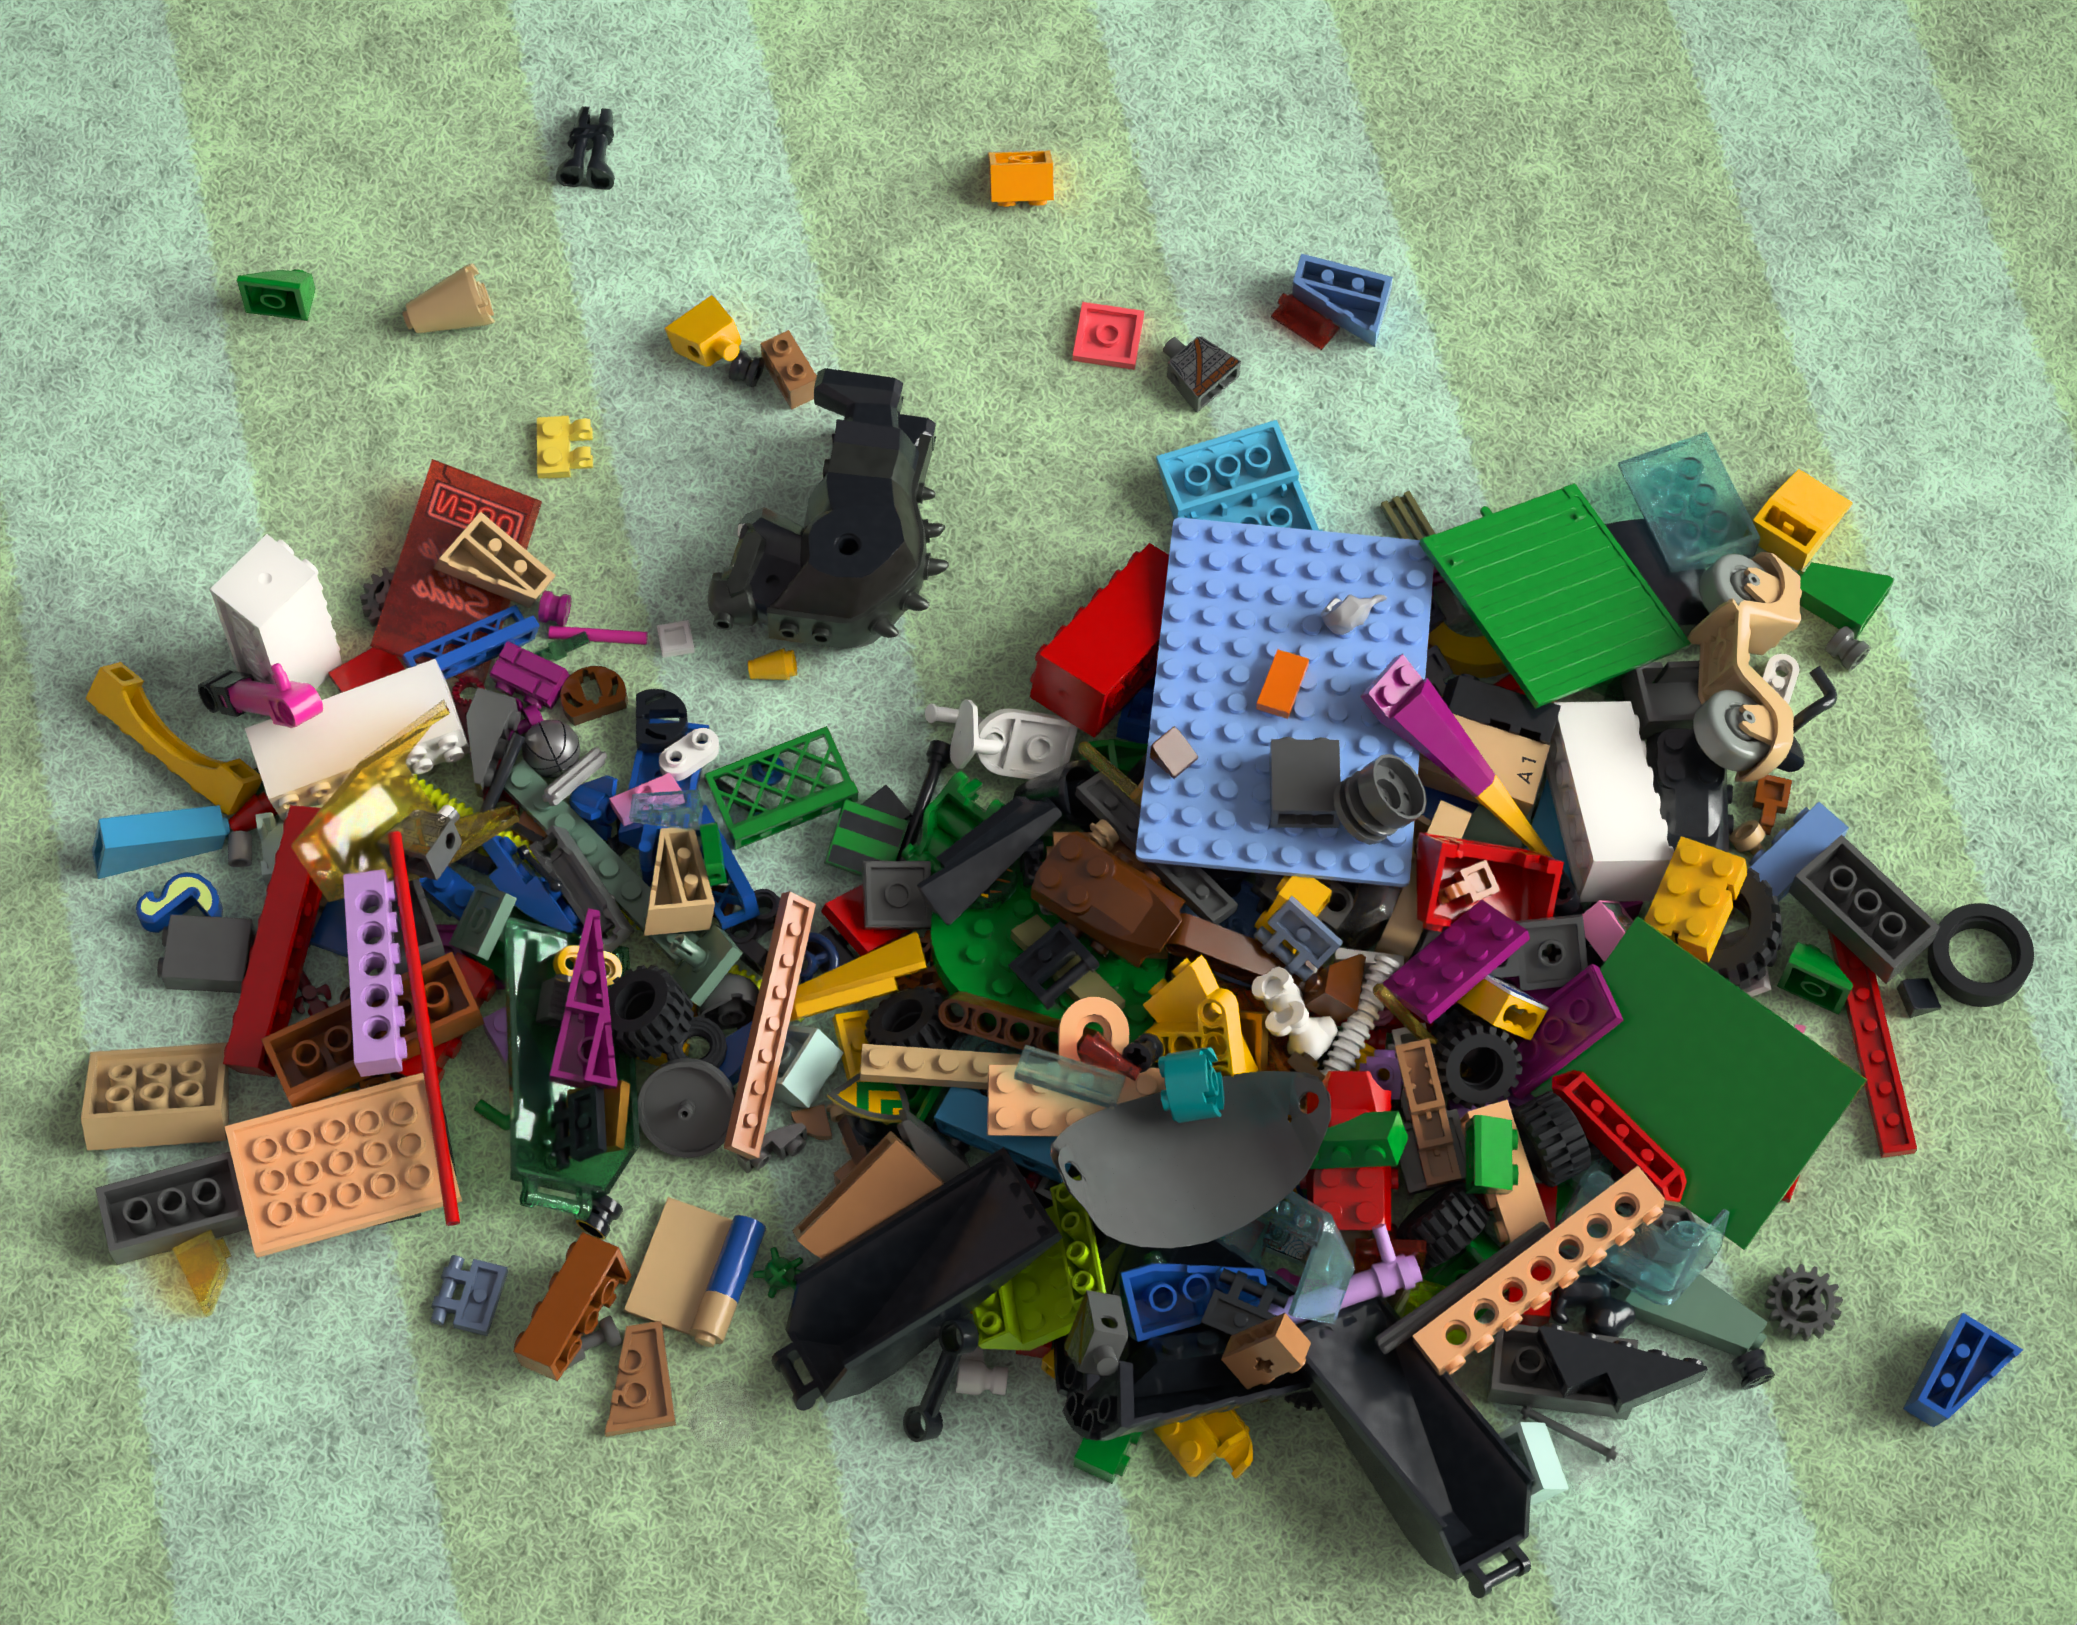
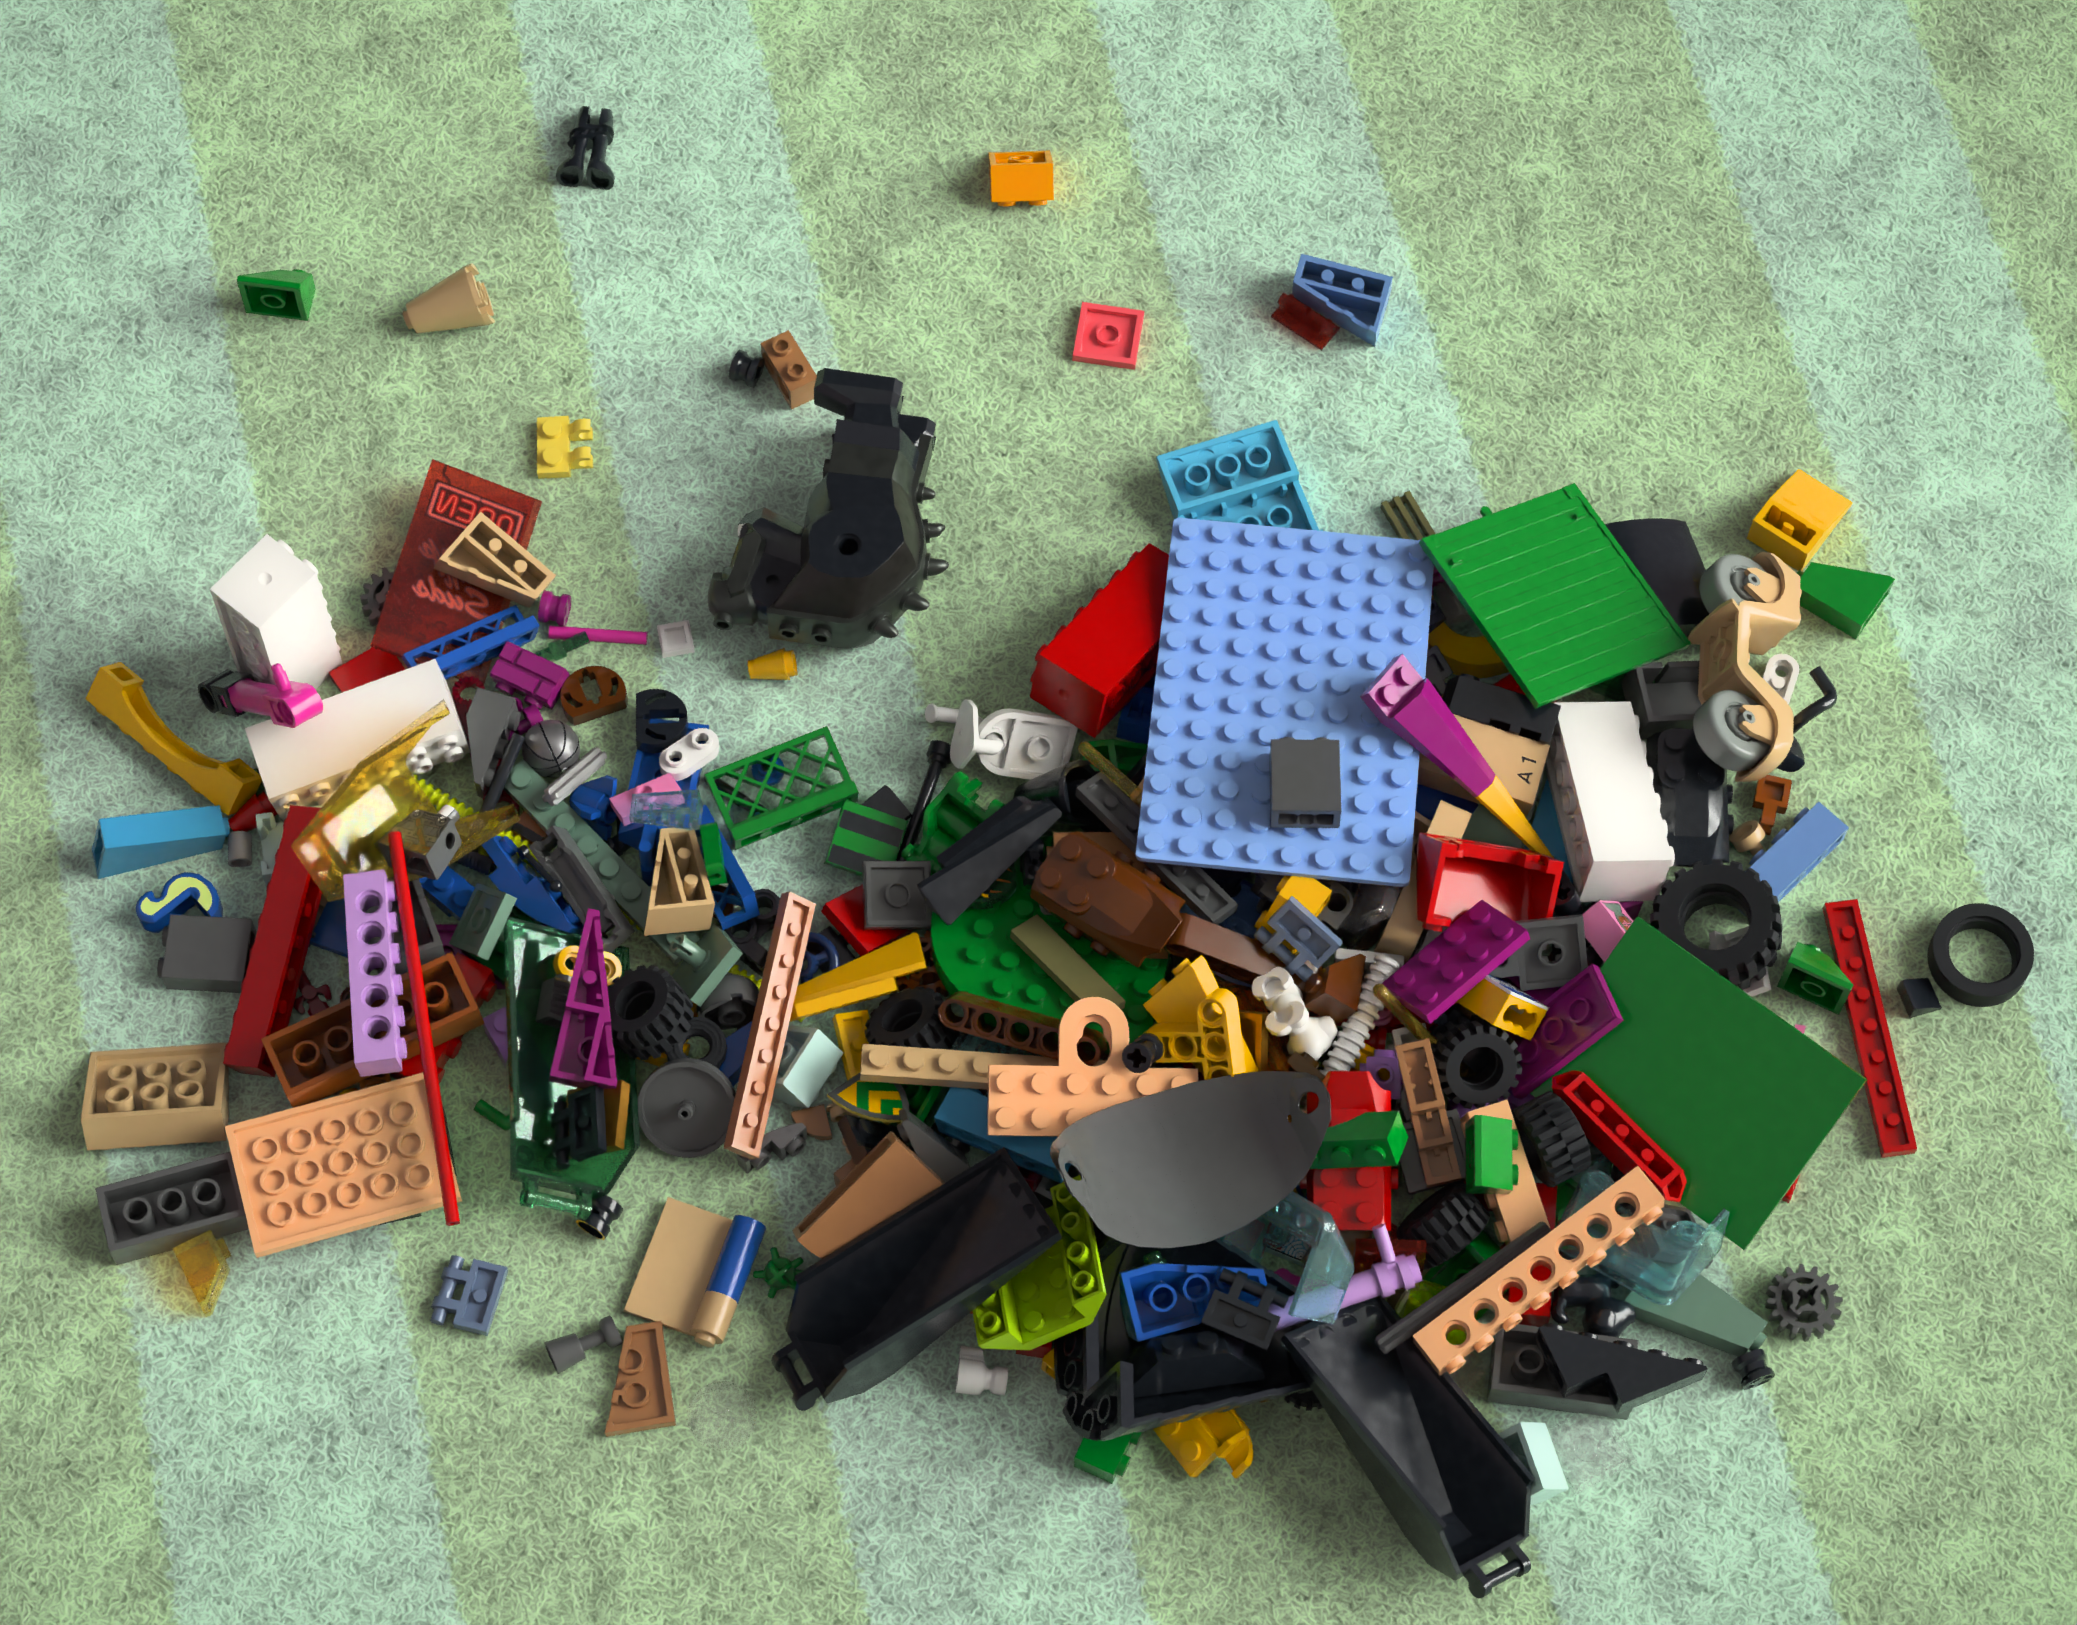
dark orange wedge [513,1232,632,1381] -> none
yellow torso [665,295,742,367] -> none
black piece [903,1318,979,1442] -> none
black plate [1008,921,1101,1010] -> none
clear light blue tile [1014,1045,1126,1110] -> none
dark grey torso [1064,1290,1128,1376] -> none
clear red cone [1078,1031,1142,1081] -> none
tan plate [1088,819,1119,850] -> none
slope [1150,726,1198,779] -> none
teal brick [1158,1047,1225,1123] -> none
torso [1163,337,1241,413] -> none
medium nougat brick [1221,1313,1311,1389] -> none
orange tile [1256,649,1309,719] -> none
light grey piece [1321,594,1387,635] -> none
dark grey wheel [1333,754,1427,845] -> none
plate [1437,860,1500,905] -> none
dark grey axle [1520,1404,1618,1463] -> none
clear light blue slope [1618,432,1760,572] -> none
yellow piece [1644,836,1747,963] -> none
dark grey brick [1788,835,1940,984] -> none
dark grey wheel [1825,626,1871,672] -> none
blue wedge [1903,1313,2023,1427] -> none

